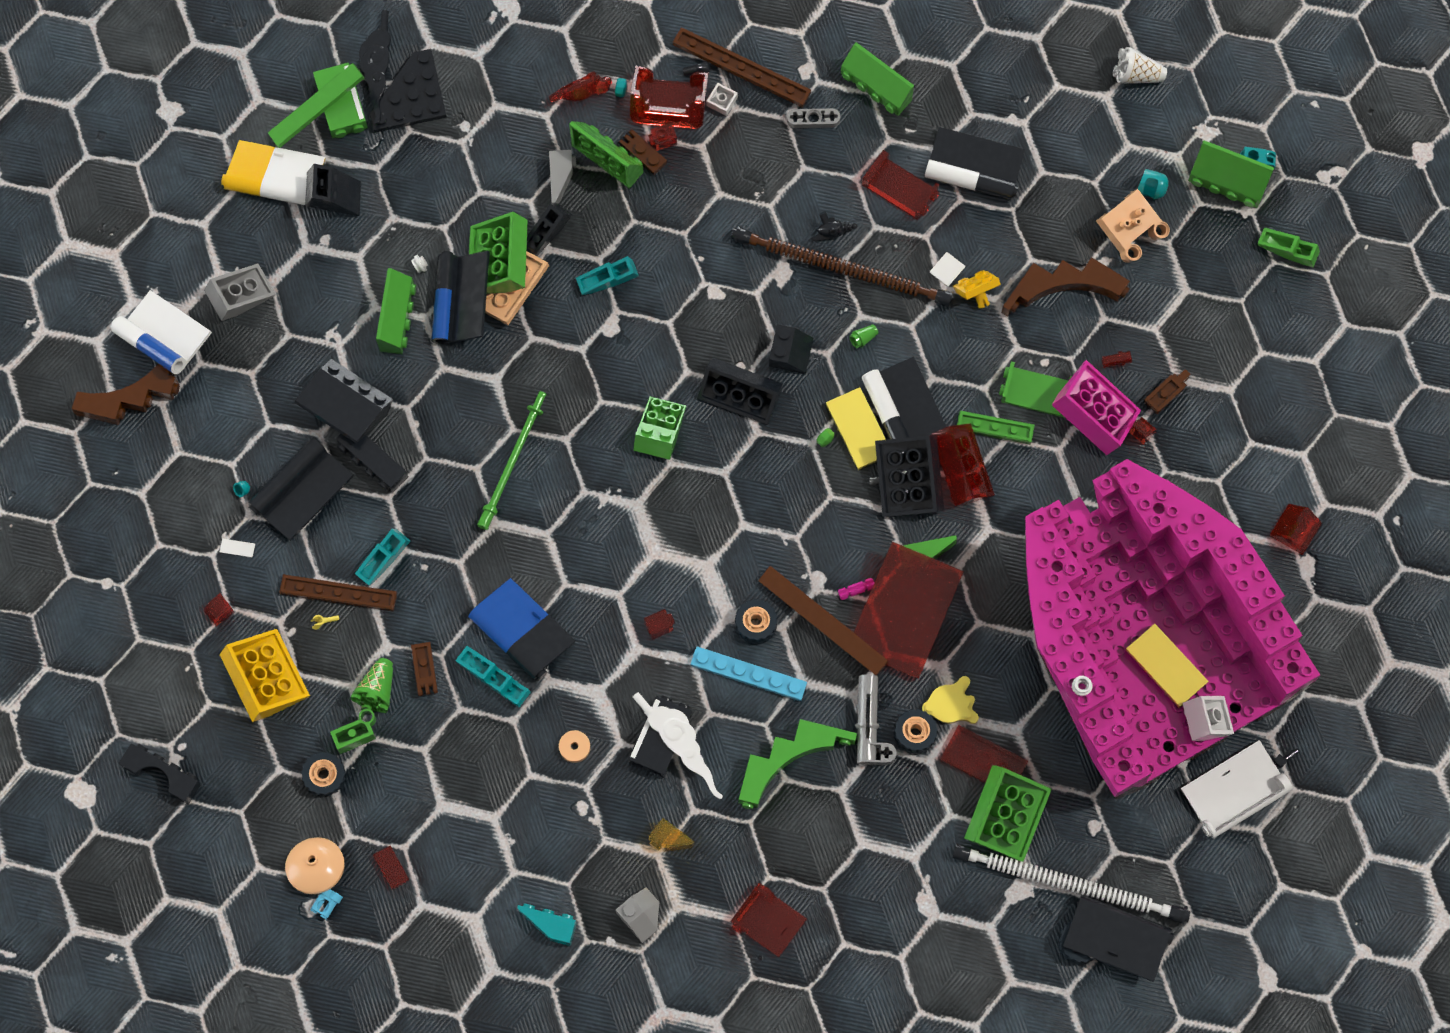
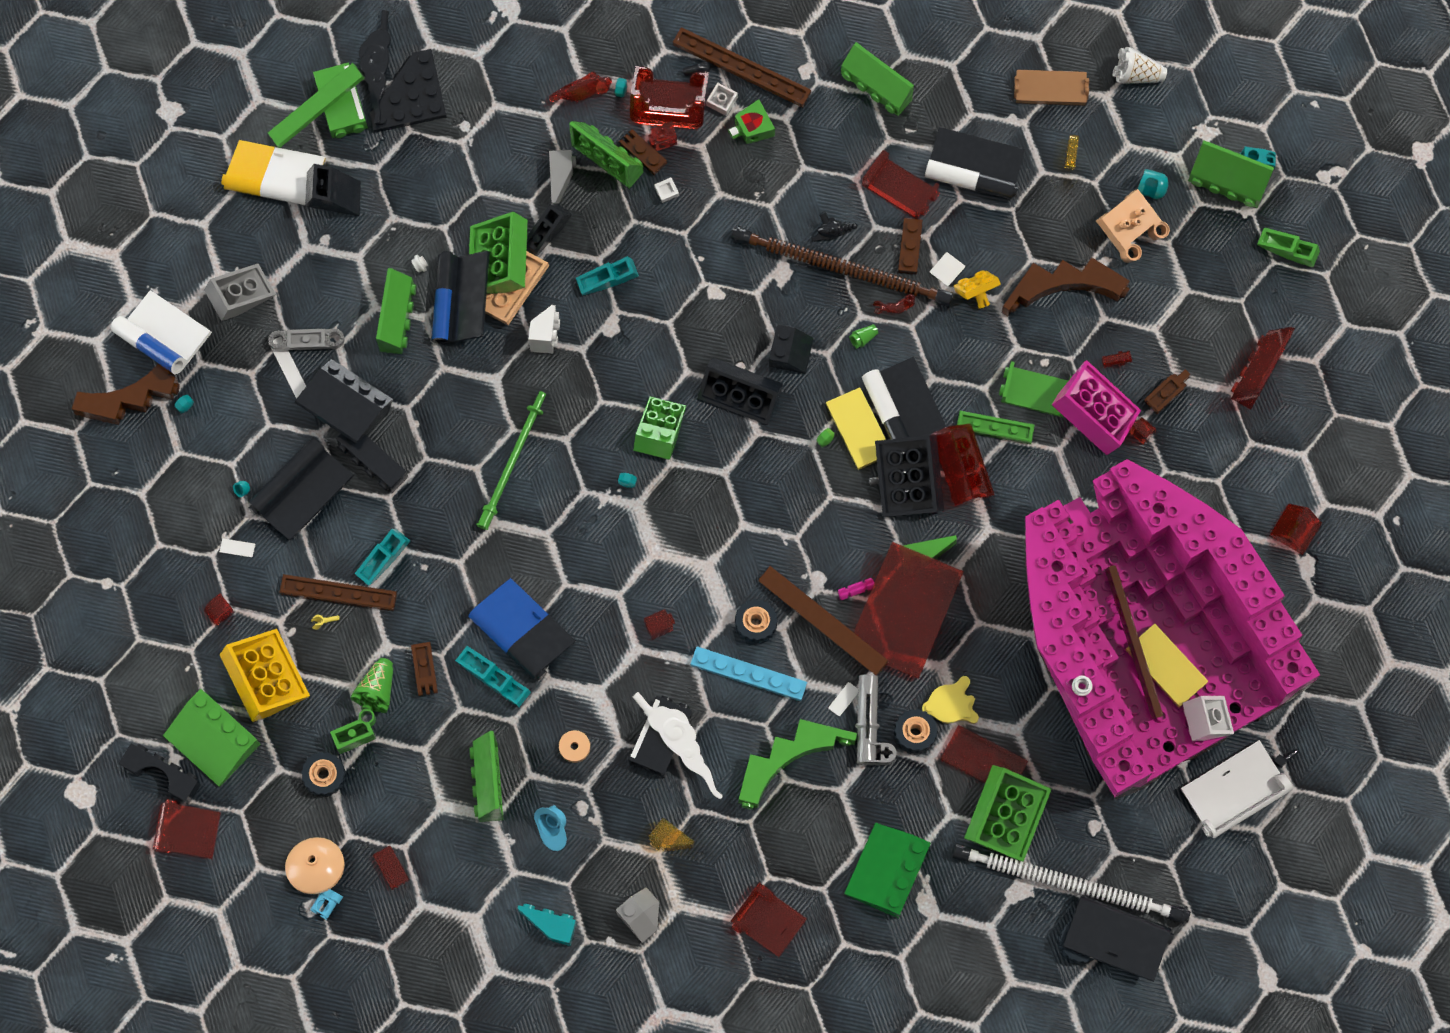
light grey beam [787,108,840,128] -> none
none -> clear red door [152,800,221,859]
none -> bright green slope [163,689,260,787]
none -> teal tile [175,395,194,413]
none -> light grey plate [268,328,345,351]
none -> white sticker [268,337,306,399]
none -> bright green slope [470,731,503,822]
none -> white slope [528,305,560,354]
none -> medium azure piece [534,805,567,851]
none -> teal tile [618,473,637,488]
none -> white plate [654,178,679,203]
none -> bright green torso [728,100,775,144]
none -> white sticker [828,682,858,716]
none -> green slope [844,823,931,919]
none -> clear red arm [873,294,915,314]
none -> reddish brown plate [898,218,923,275]
none -> medium nougat brick [1014,70,1089,105]
none -> clear yellow beam [1065,135,1079,169]
none -> reddish brown tile [1104,565,1163,720]
none -> clear red slope [1231,327,1295,409]

